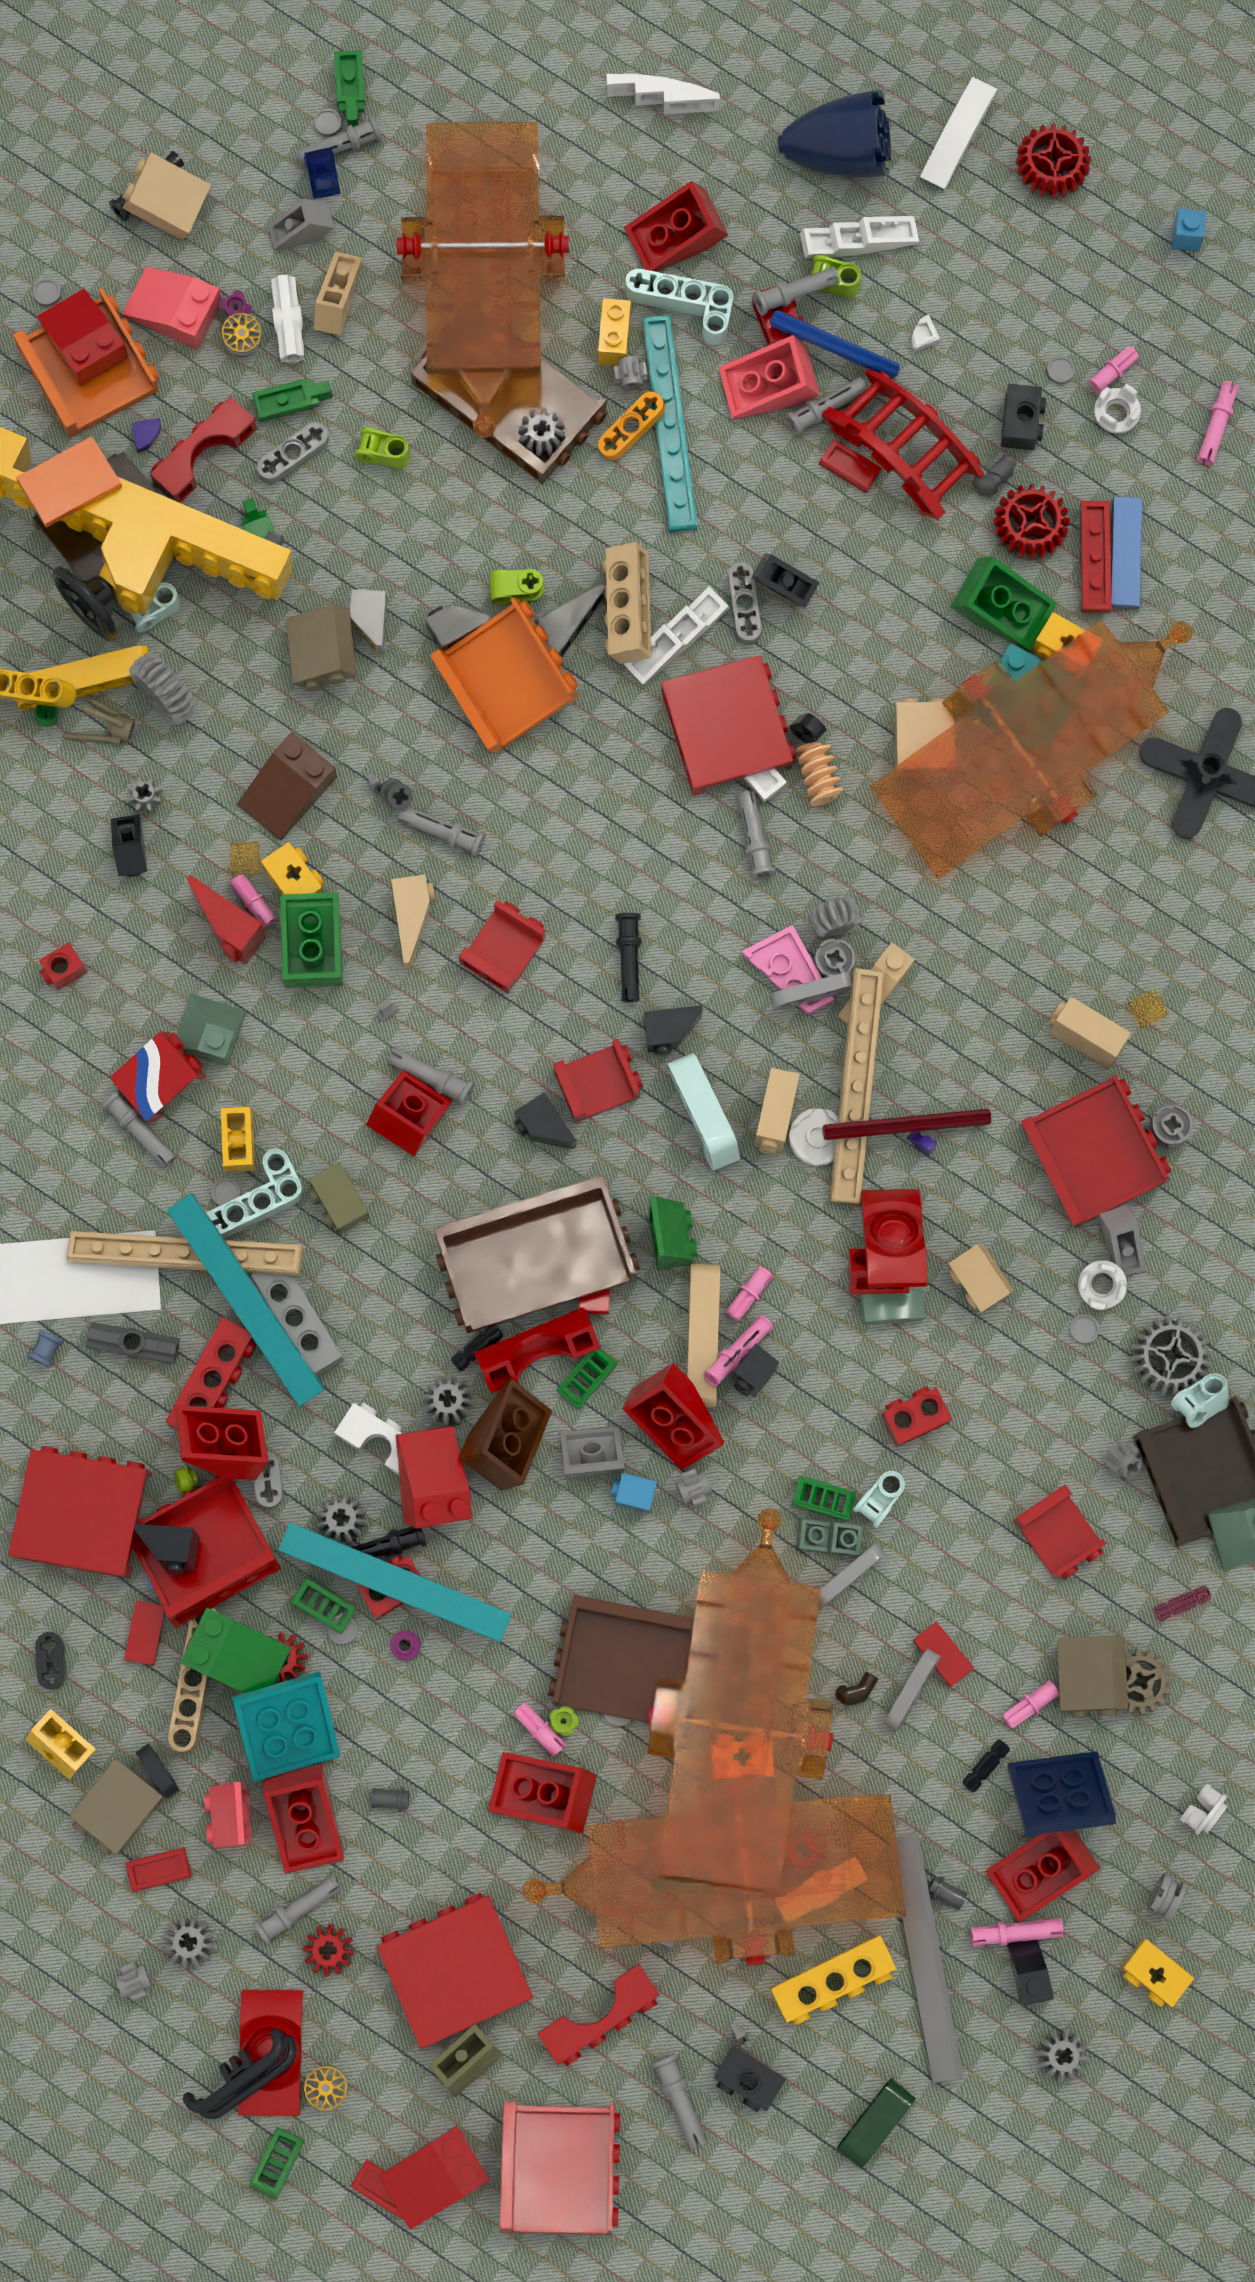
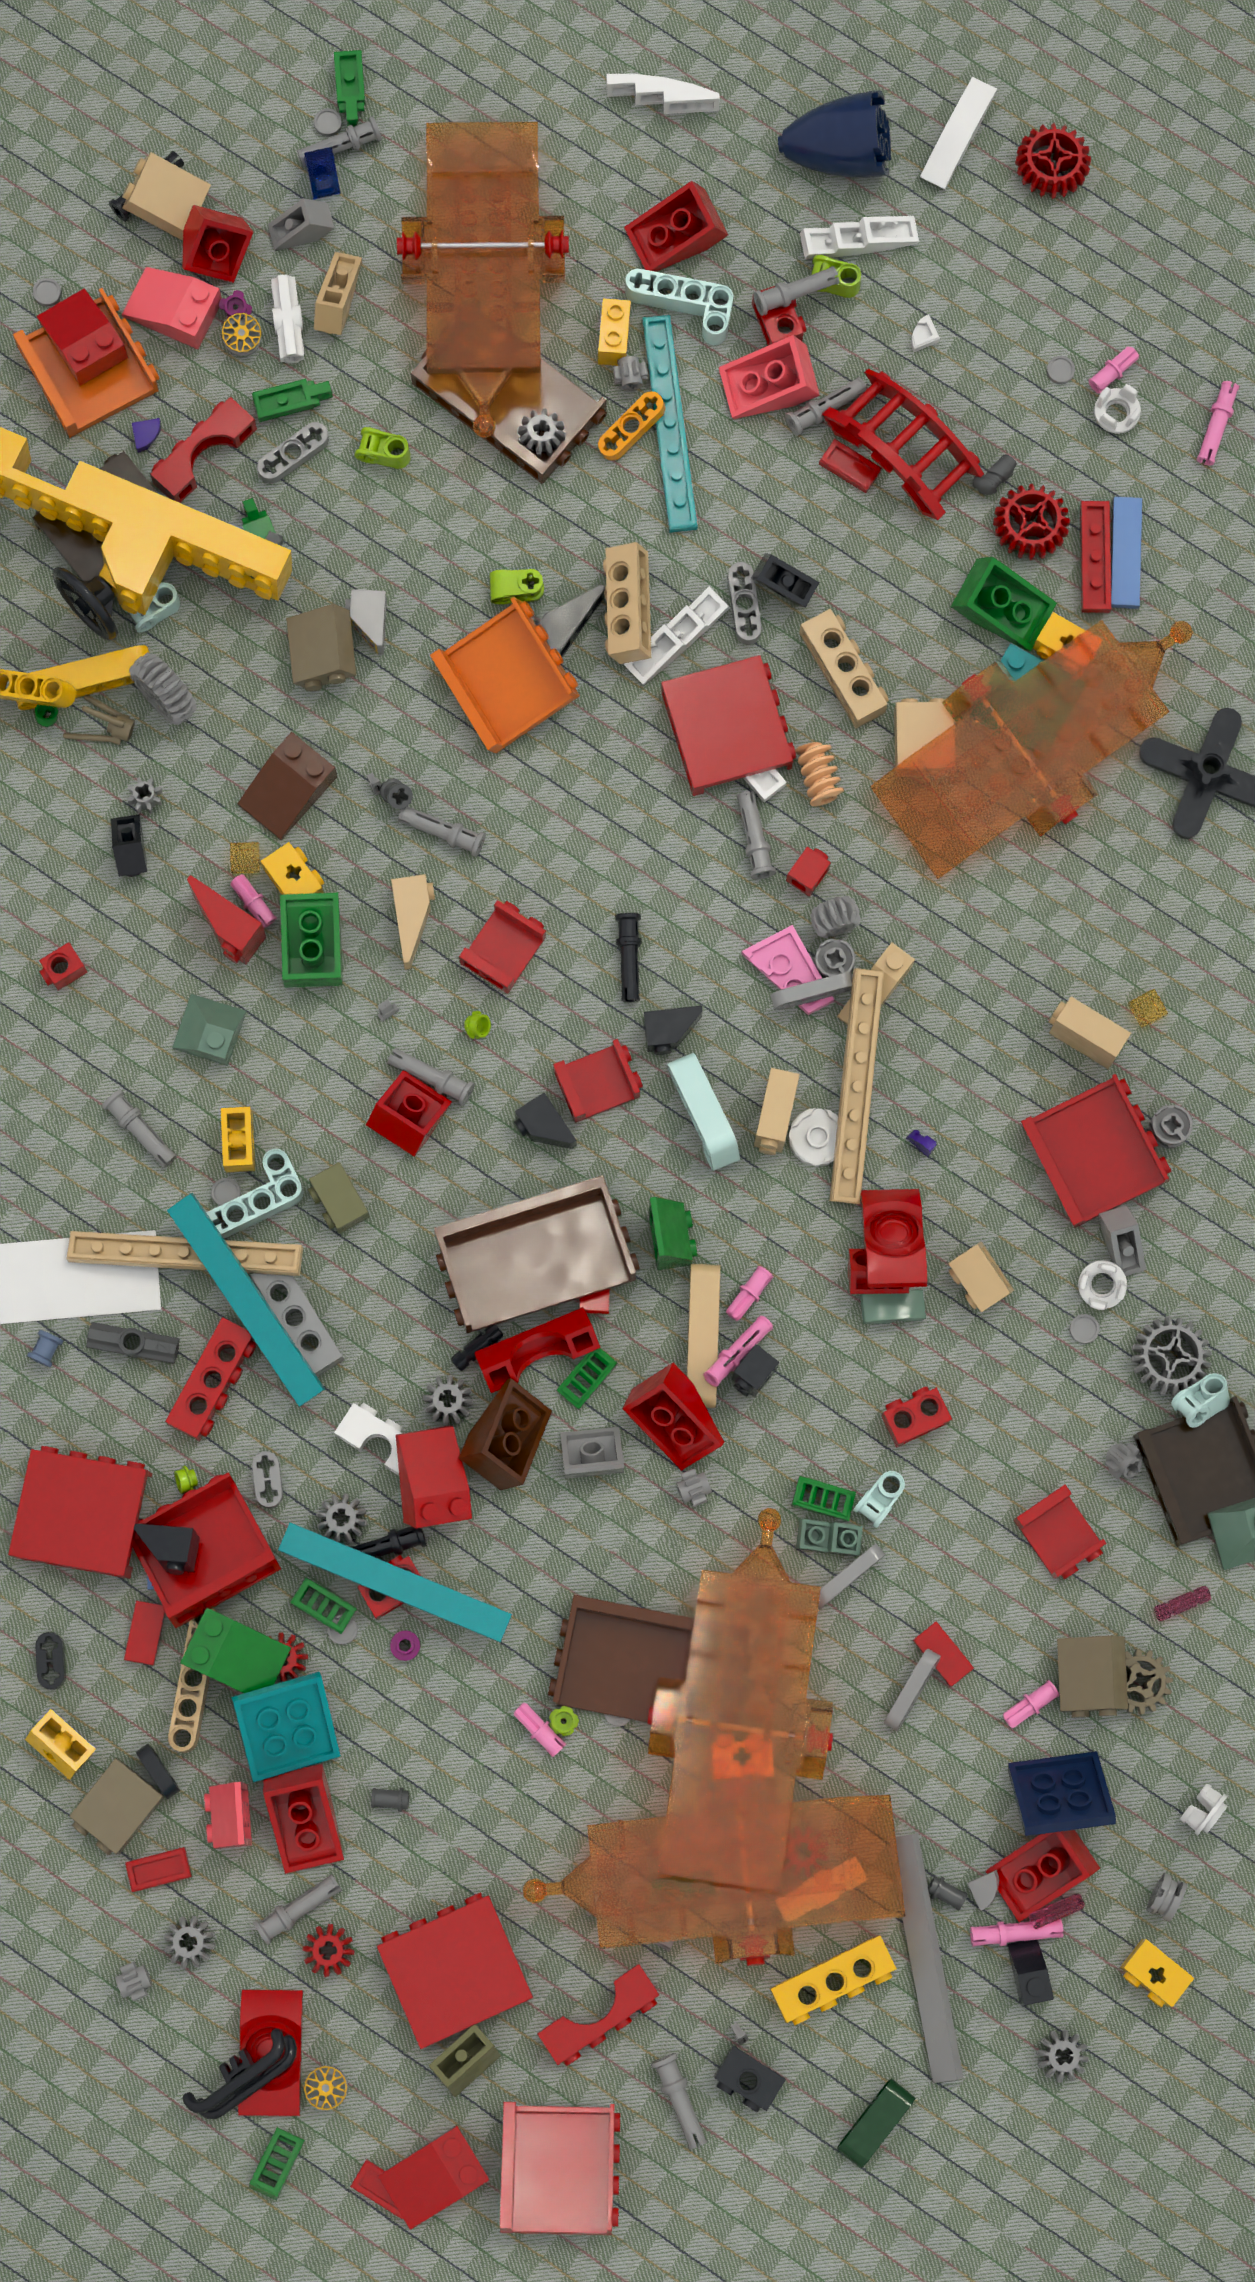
orange tile [16,436,122,528] -> none
panel [110,1031,206,1122] -> none
red slope [174,1405,268,1480] -> none
slope [426,605,492,651] -> none
red slope [488,1752,597,1834] -> none
dark azure brick [611,1473,657,1513] -> none
blue axle [770,310,900,379] -> none
black beam [789,713,826,744] -> none
dark red axle [822,1109,992,1140] -> none
dark brown arm [835,1672,878,1706] -> none
black axle [962,1739,1010,1792] -> none
black brick [1000,383,1046,451] -> none
dark azure brick [1171,208,1207,251] -> none
none -> red slope [182,205,254,283]
none -> lime plate [464,1011,491,1039]
none -> red brick [786,846,831,897]
none -> tan brick [799,608,889,728]
none -> light grey tile [967,1870,999,1911]
none -> clear pink axle [1029,1893,1085,1929]

